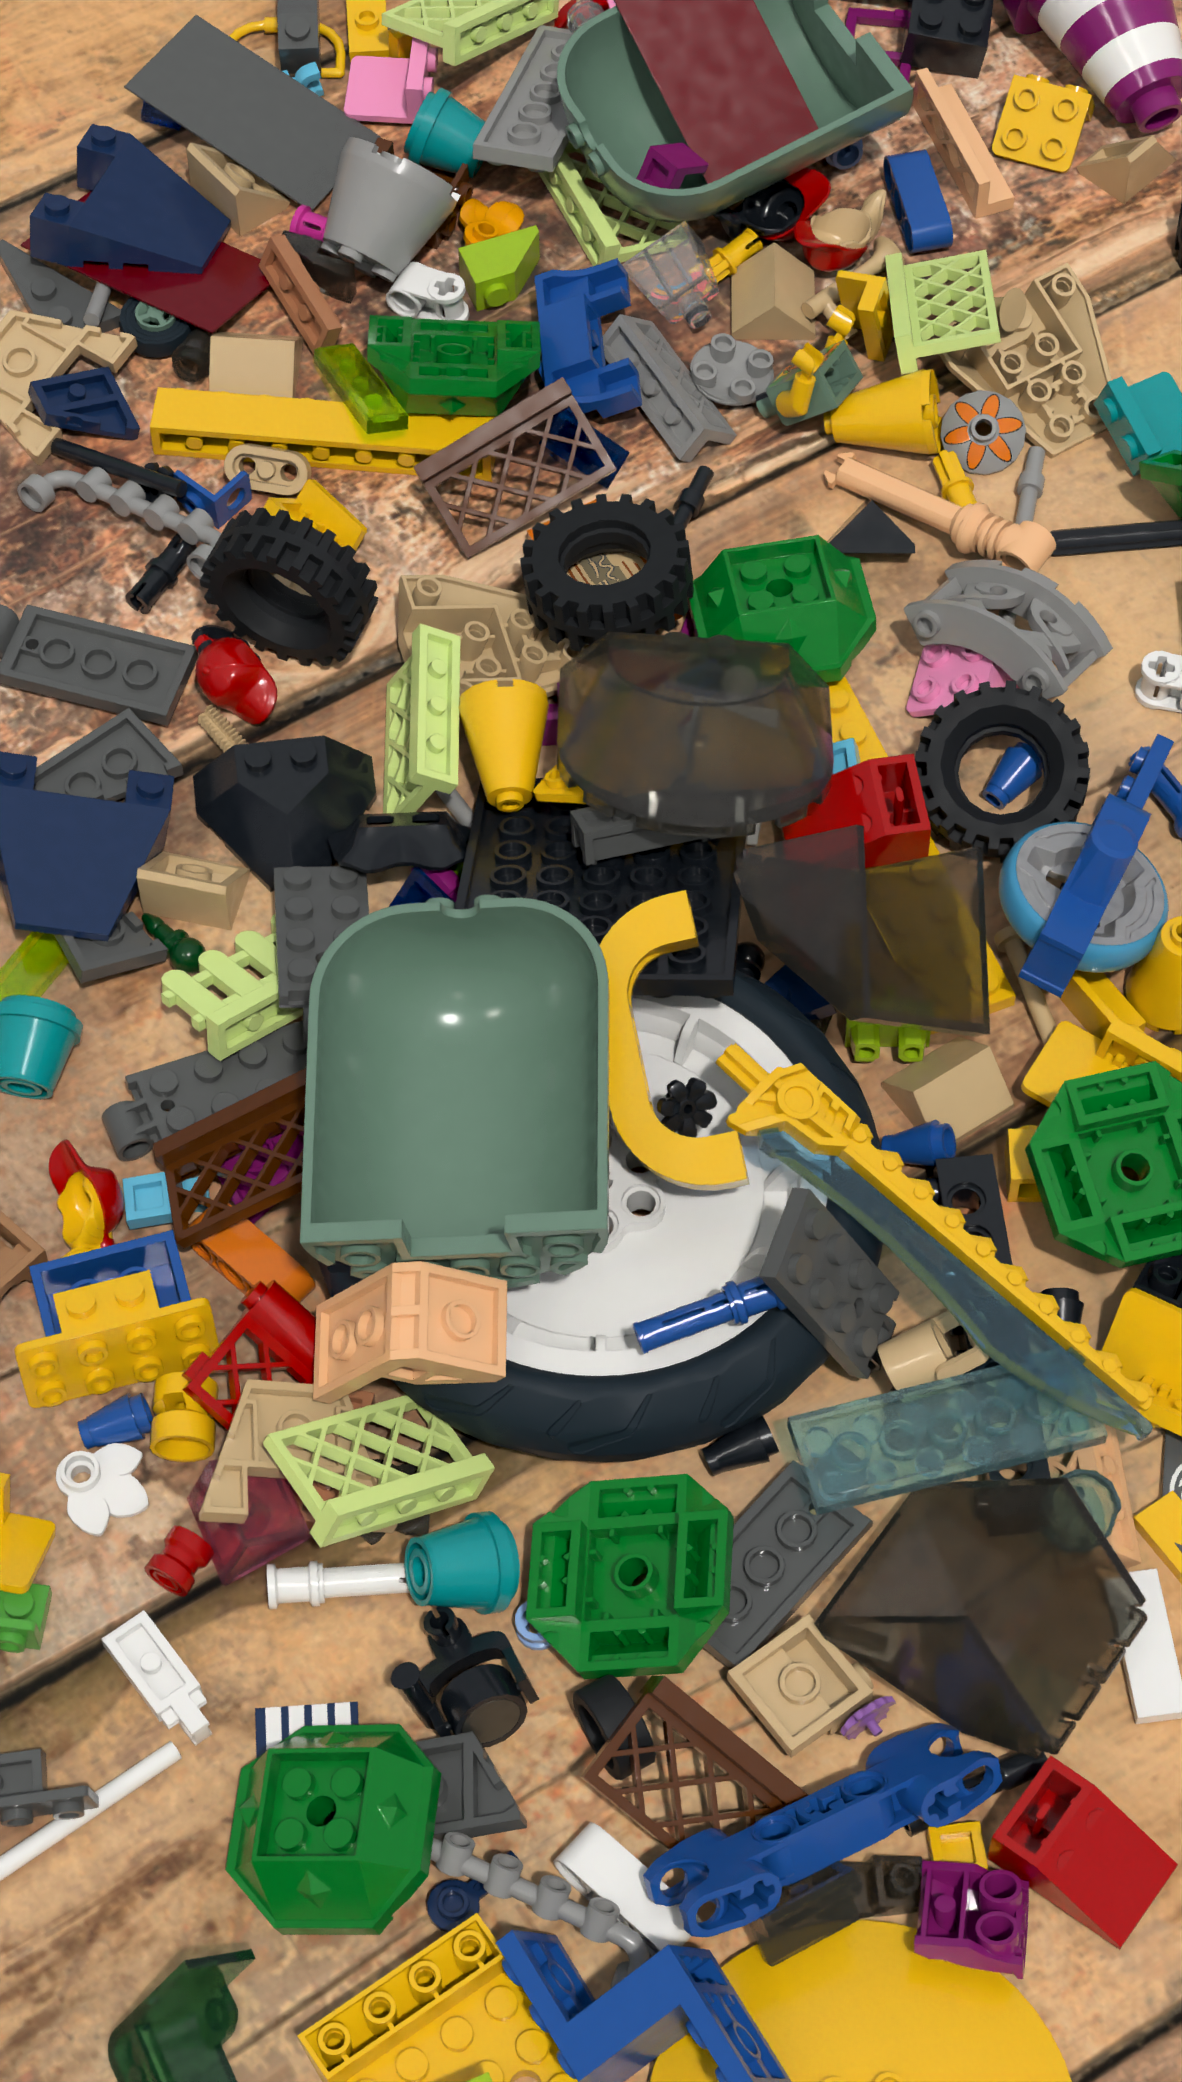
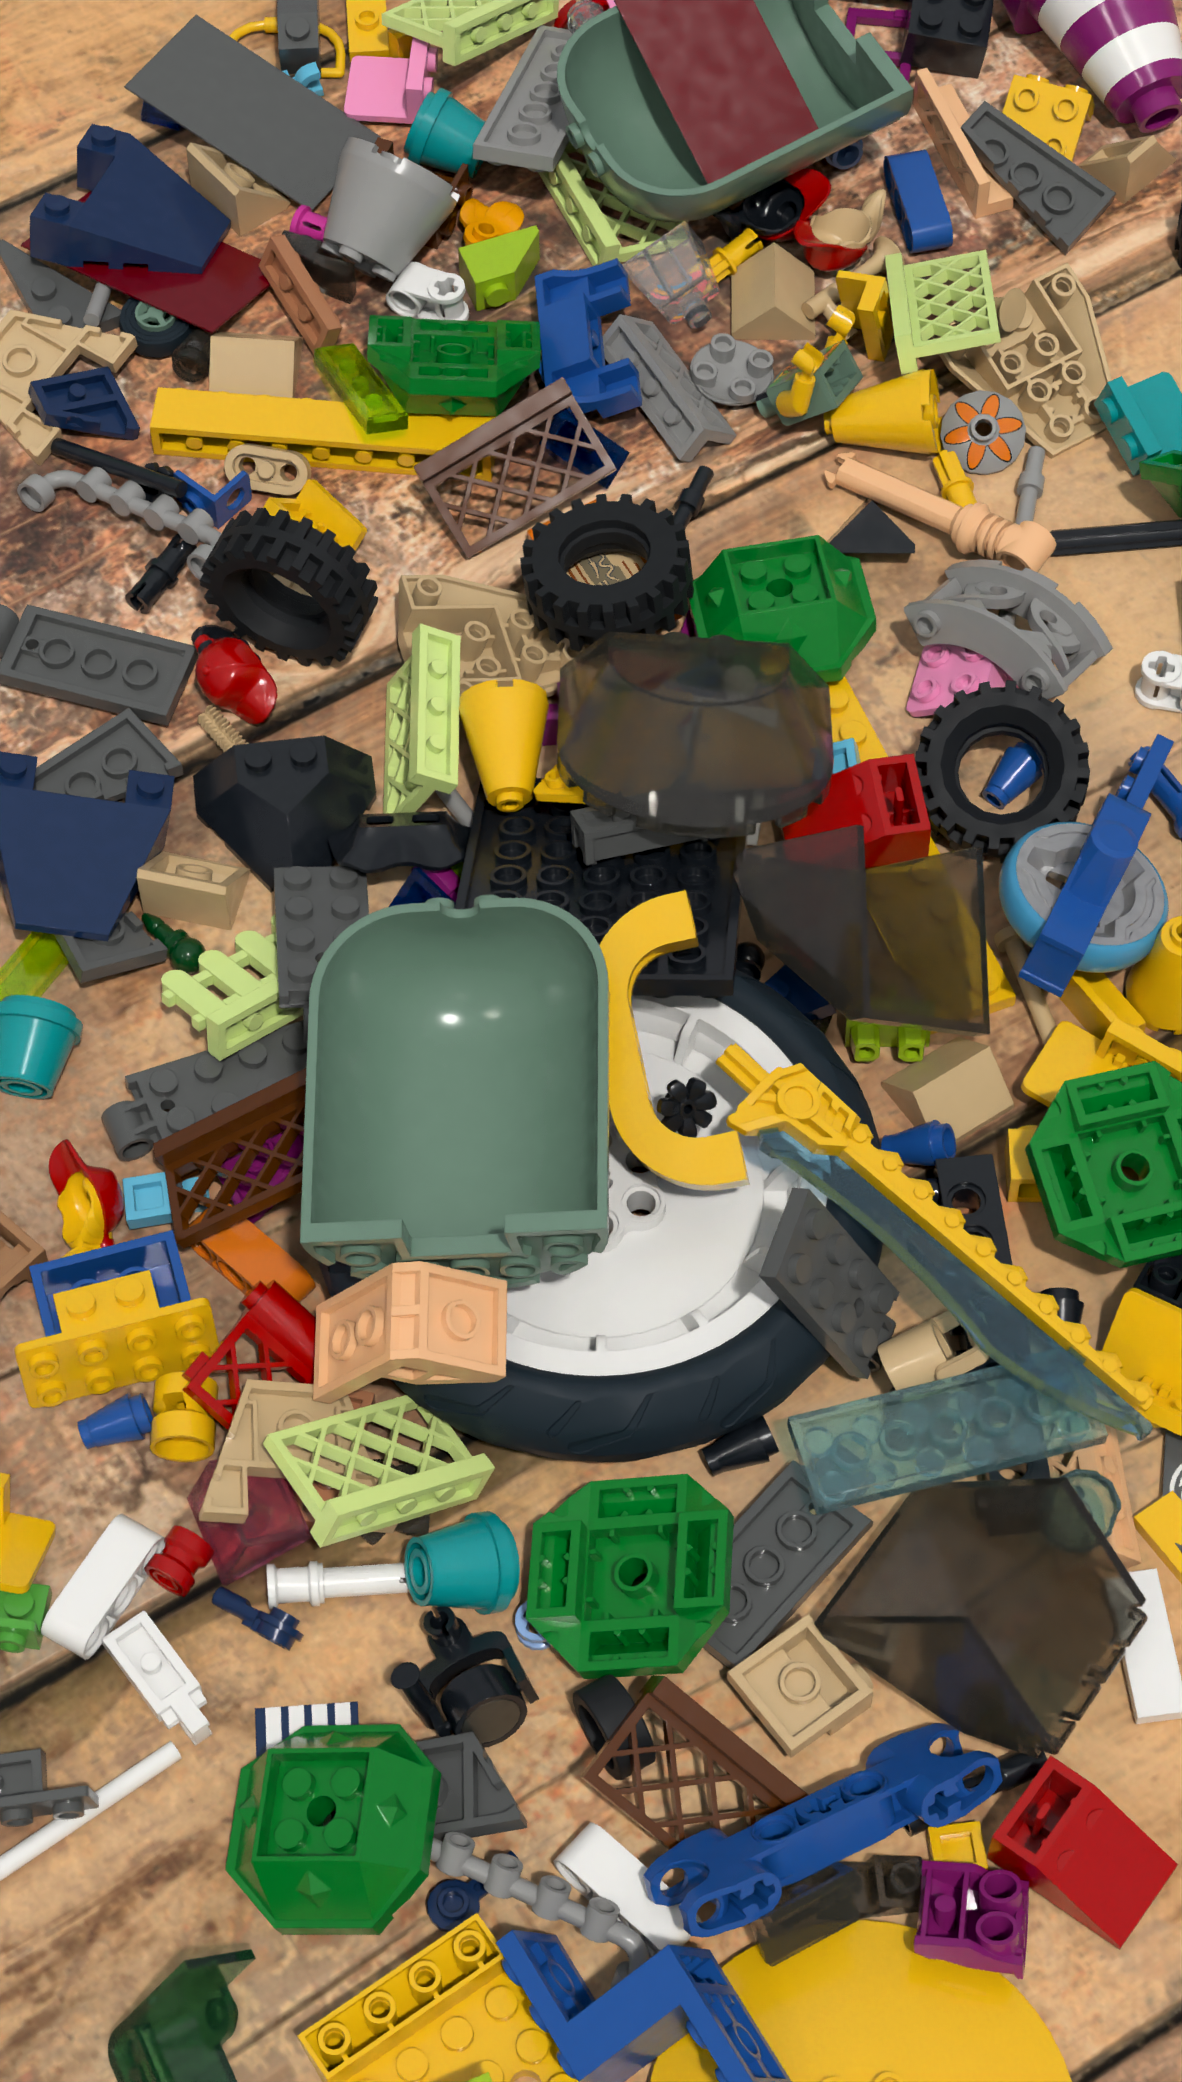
white plate [56,1443,149,1536] -> none
blue pin [632,1276,788,1354] -> none
magenta panel [636,142,709,189] -> none
medium lavender plant [840,1696,896,1740] -> none
none -> white beam [41,1514,165,1660]
none -> dark blue plate [212,1586,304,1651]
none -> dark grey wing [961,101,1116,255]

